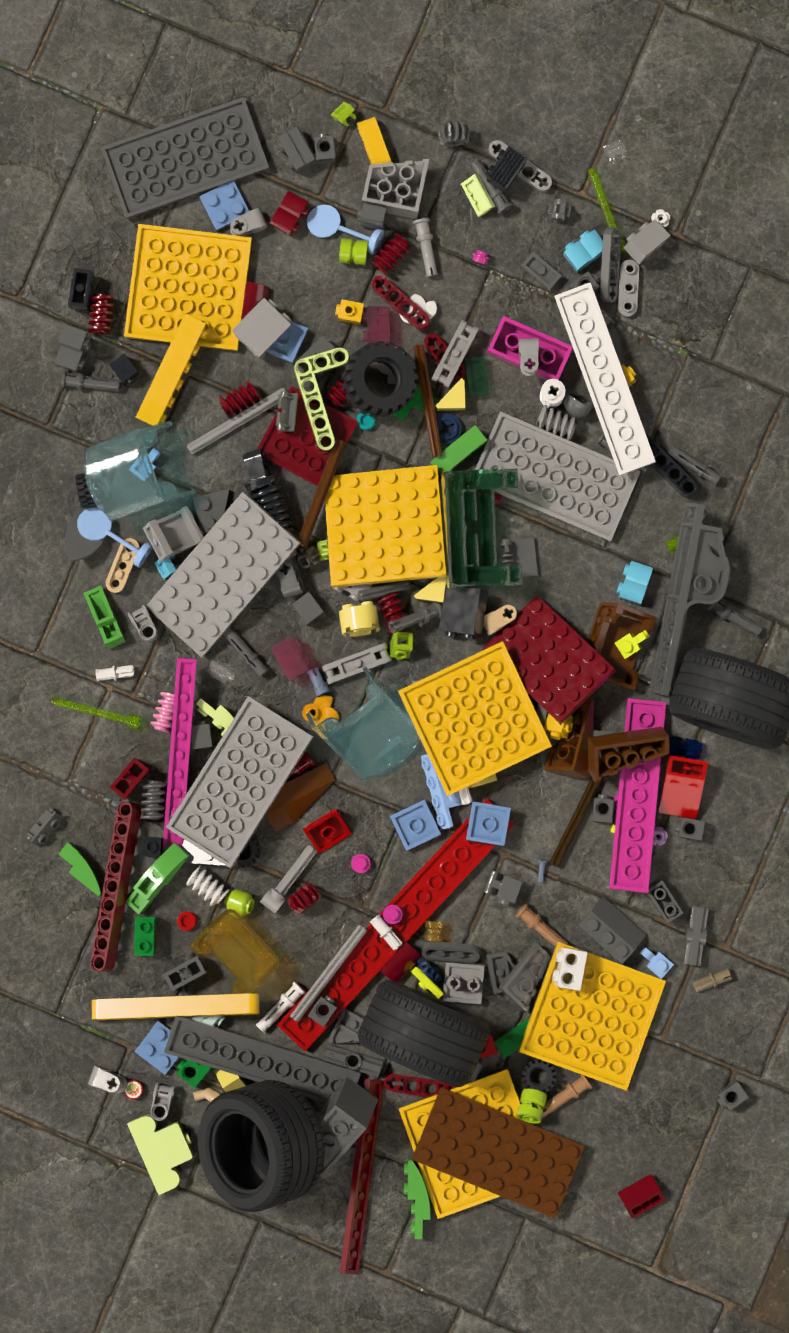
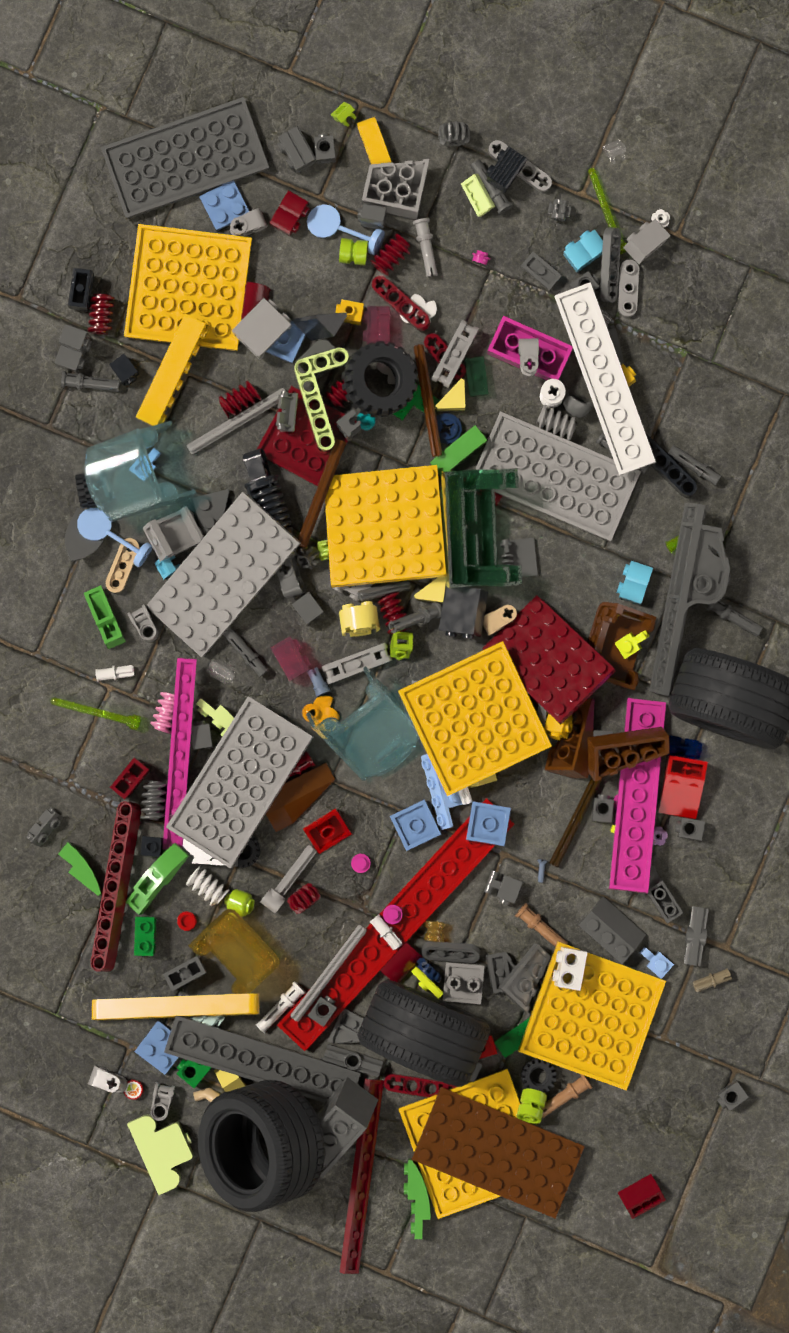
none -> black slope [293,312,347,341]
none -> dark grey hinge [336,409,361,442]

